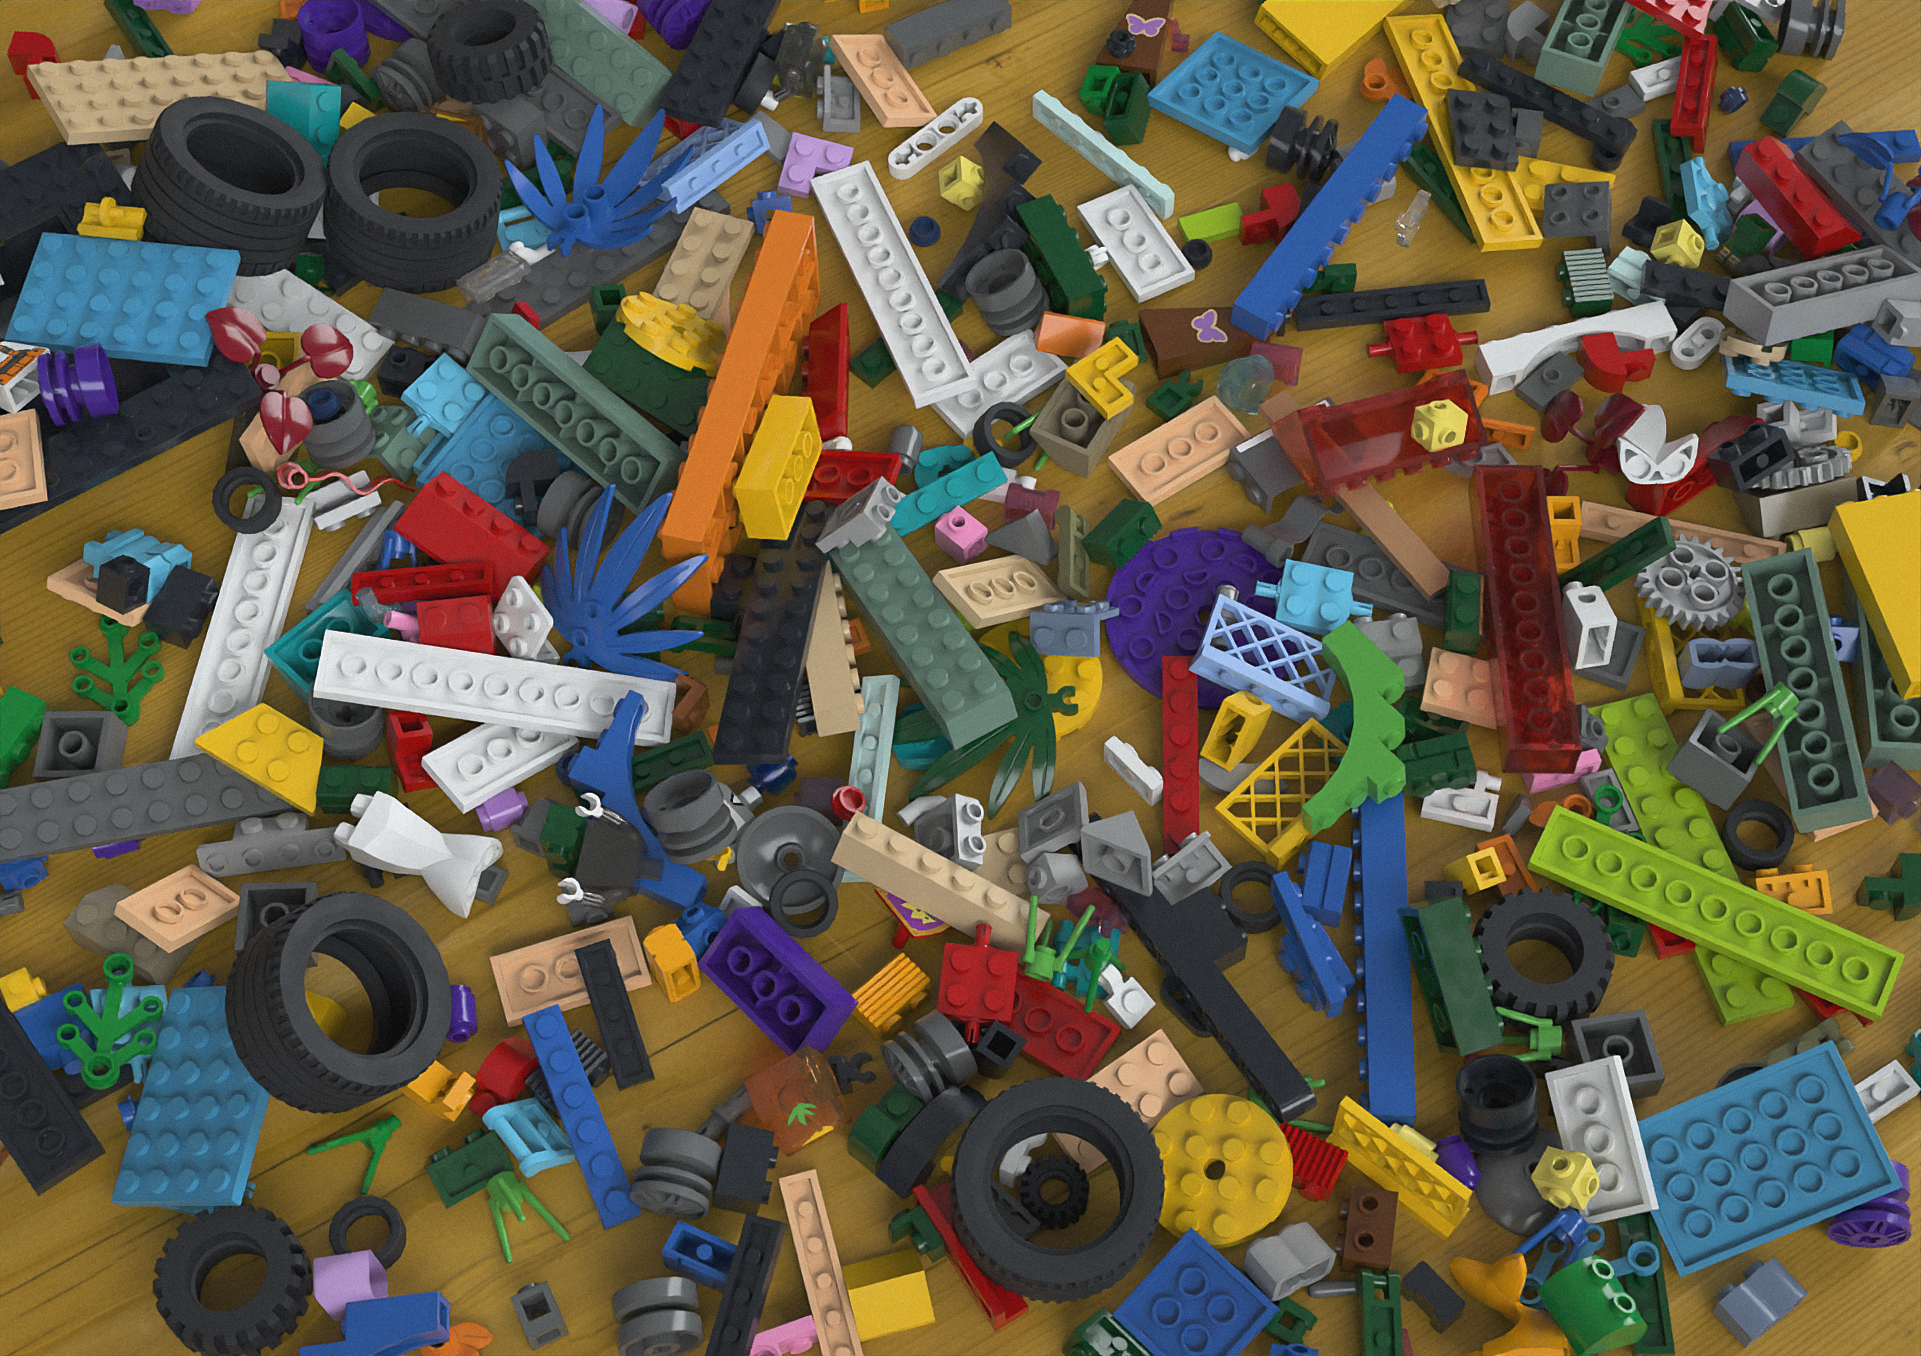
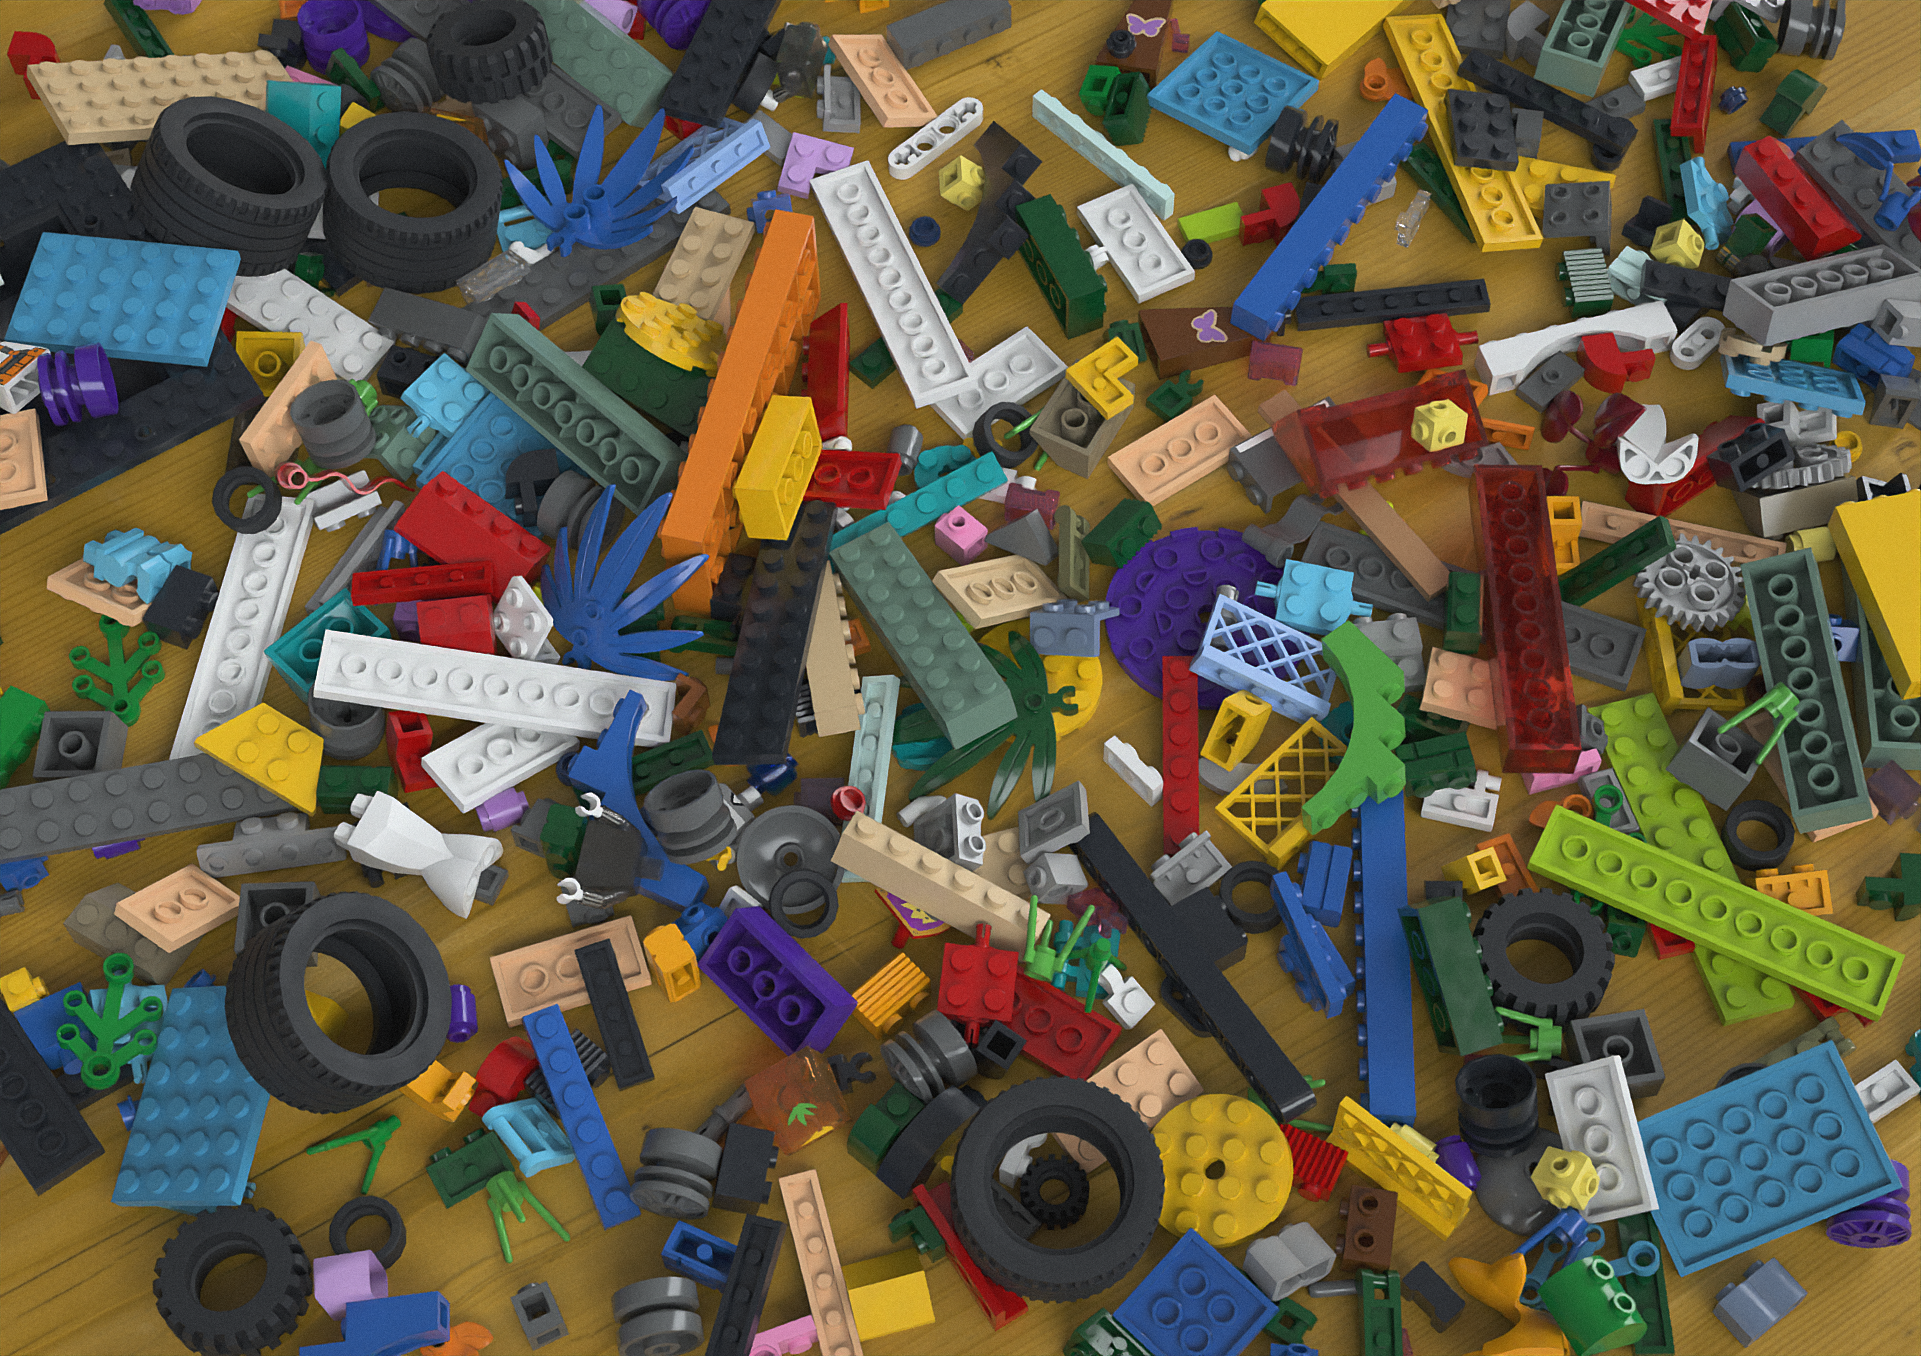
yellow hips [77,197,147,241] -> none
black brick [96,555,150,615] -> none
dark red plant [204,307,354,455] -> none
dark blue plate [308,388,342,419] -> none
clear light blue arm [355,587,404,625] -> none
bright pink arm [383,610,421,644] -> none
light grey plate [816,476,901,553] -> none
dark grey wheel [965,248,1050,336] -> none
orange slope [1033,311,1105,359] -> none
light grey slope [1080,810,1153,897] -> none
clear light blue helmet [1217,355,1274,415] -> none
dark grey tile [1500,793,1532,838] -> none
white torso [1560,581,1617,670] -> none

